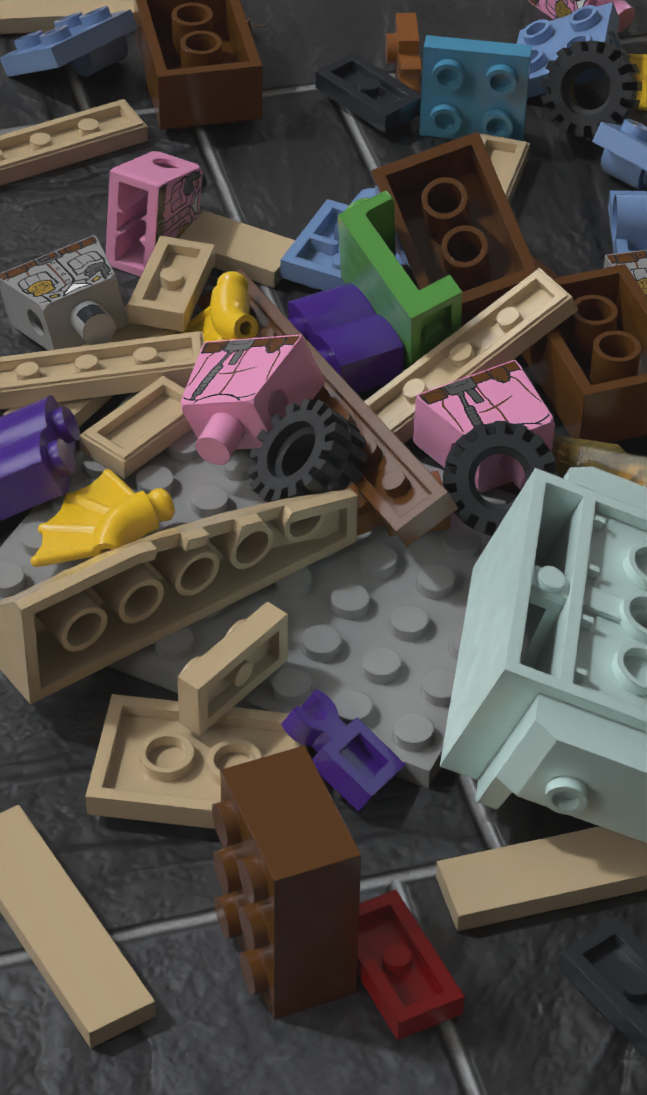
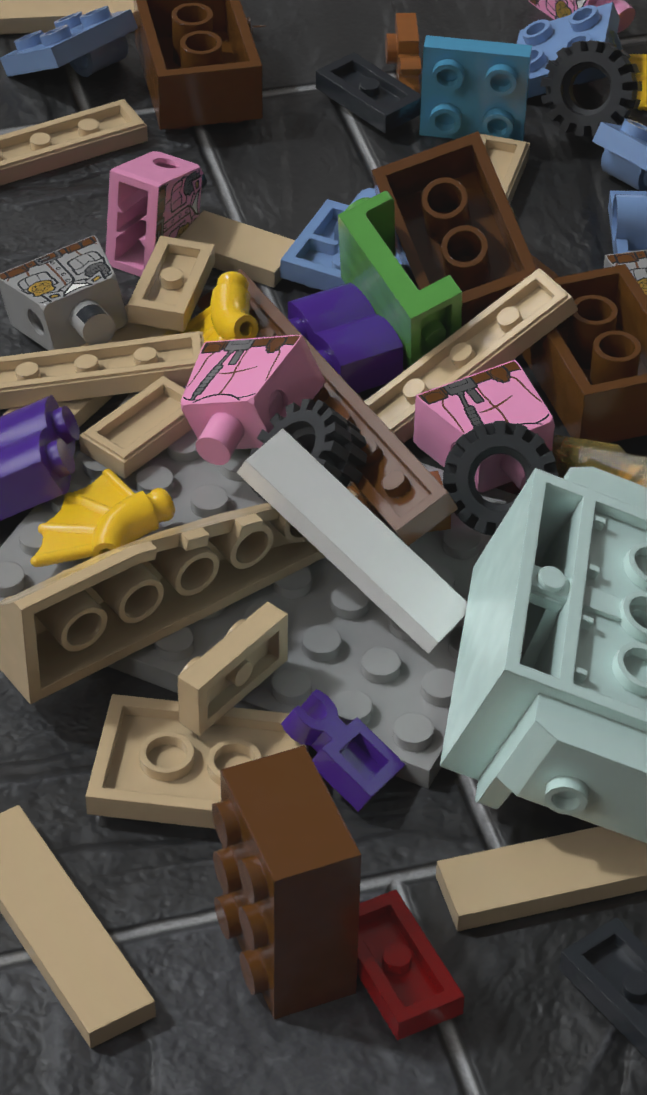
none -> white tile [237,428,467,654]

